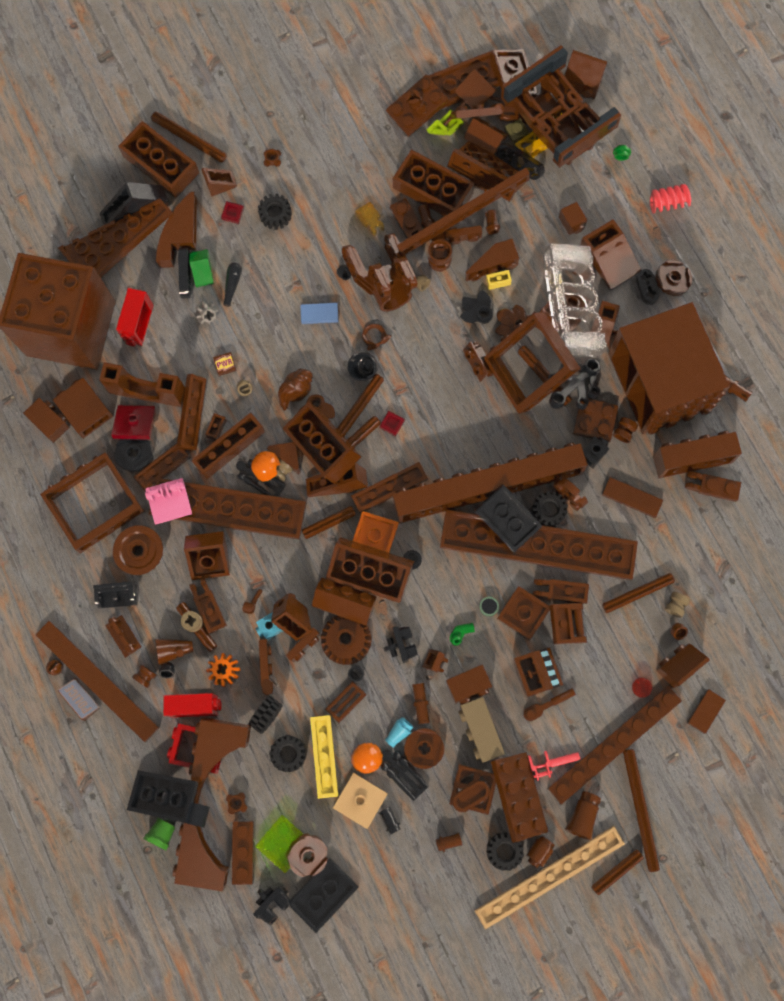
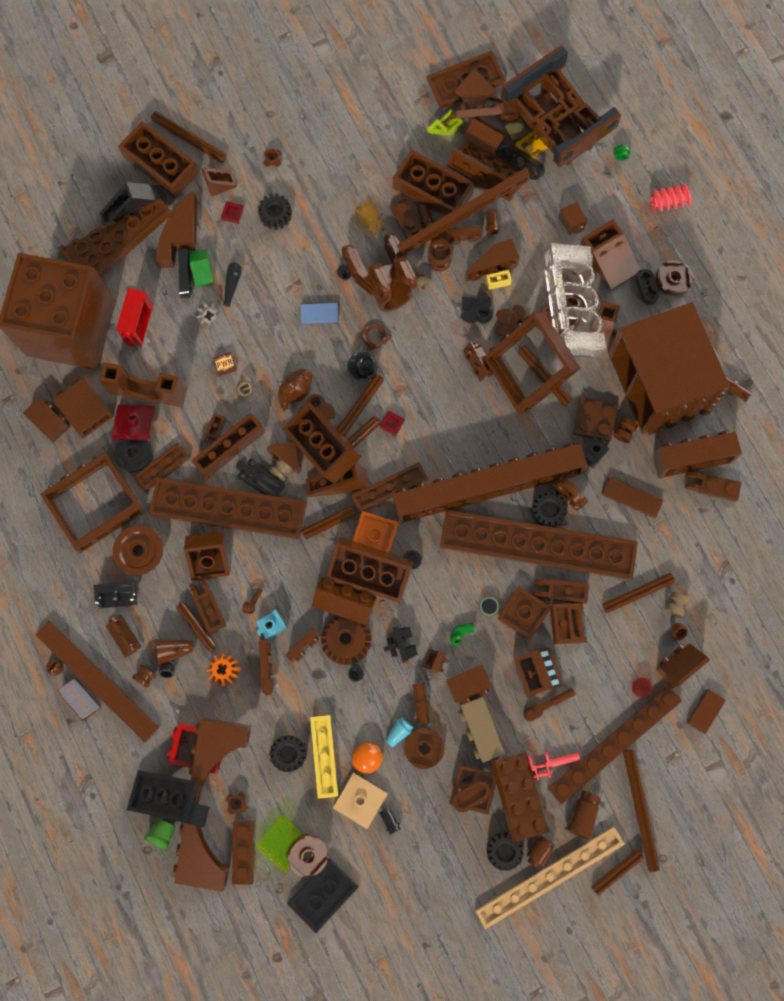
bright pink hinge [145,478,192,525] -> none
red window [163,693,222,718] -> none
reddish brown plate [177,374,207,451] -> none
dark tan wheel [181,611,203,632] -> none
black tyre [248,696,283,734] -> none
orange hair [251,451,280,482] -> none
black hips [253,886,292,925] -> none
reddish brown torso [271,593,312,641] -> none
reddish brown tile [325,681,367,723] -> none
black piece [381,750,429,801] -> none
reddish brown plate [385,75,449,137] -> none
reddish brown pin [436,833,462,852] -> none
black tile [474,484,542,552] -> none
reddish brown tile [490,49,538,98] -> none
black plant [547,359,601,410] -> none
reddish brown slope [564,50,607,99] -> none

